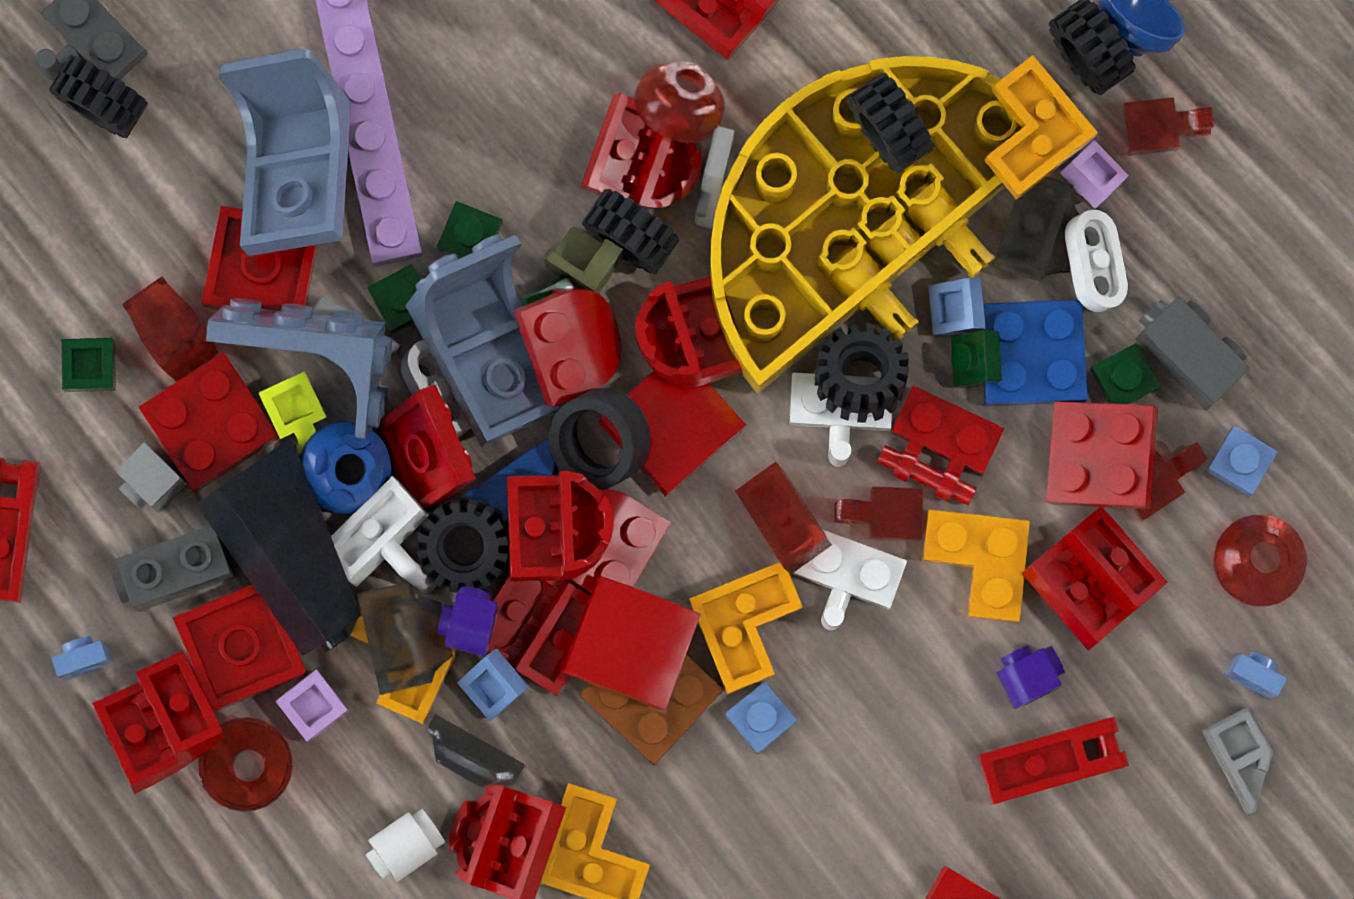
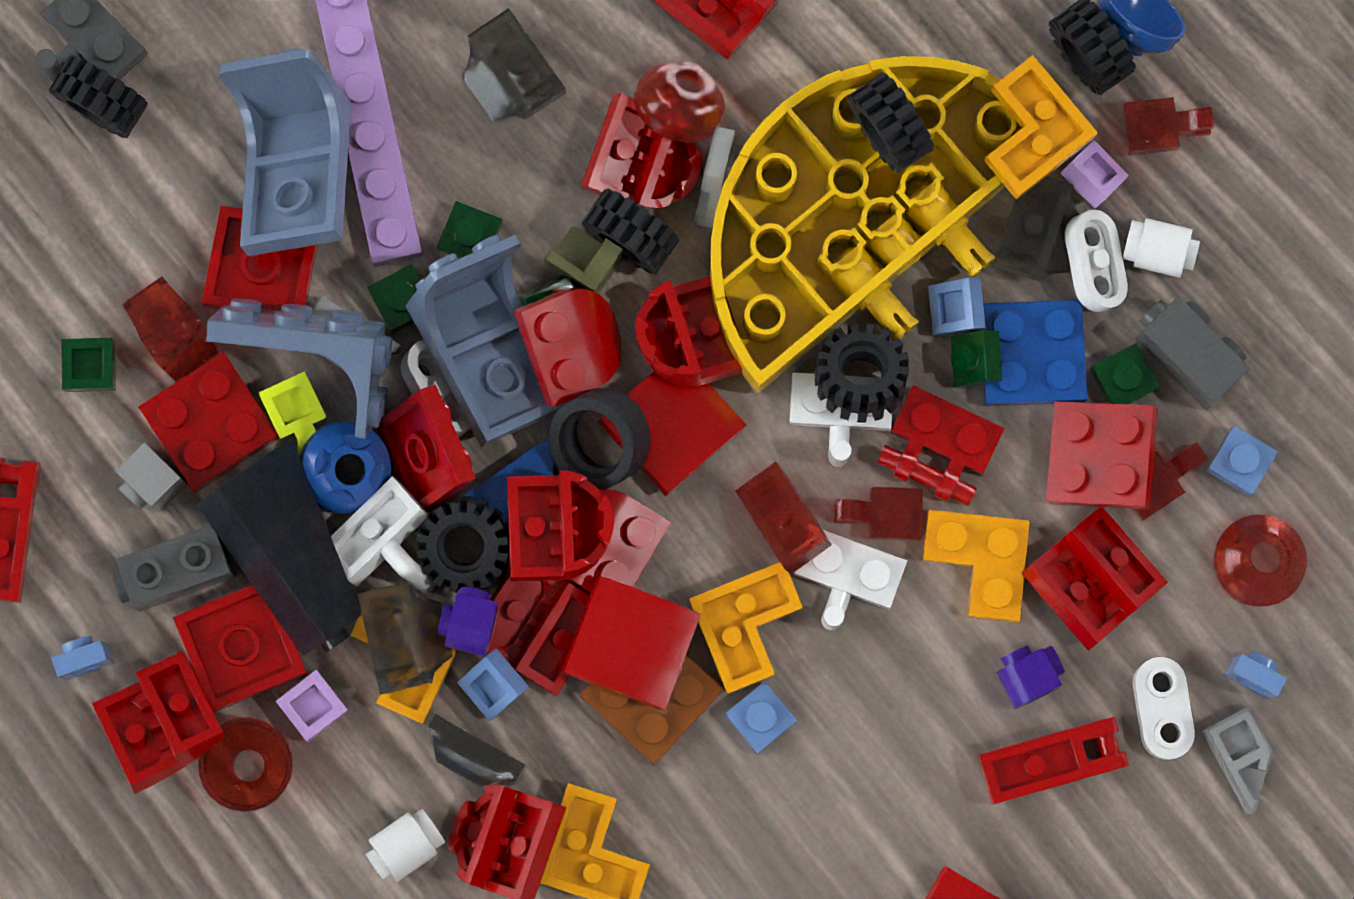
none -> clear smoke slope [462,8,566,121]
none -> white brick [1123,218,1200,278]
none -> white plate [1133,657,1195,760]

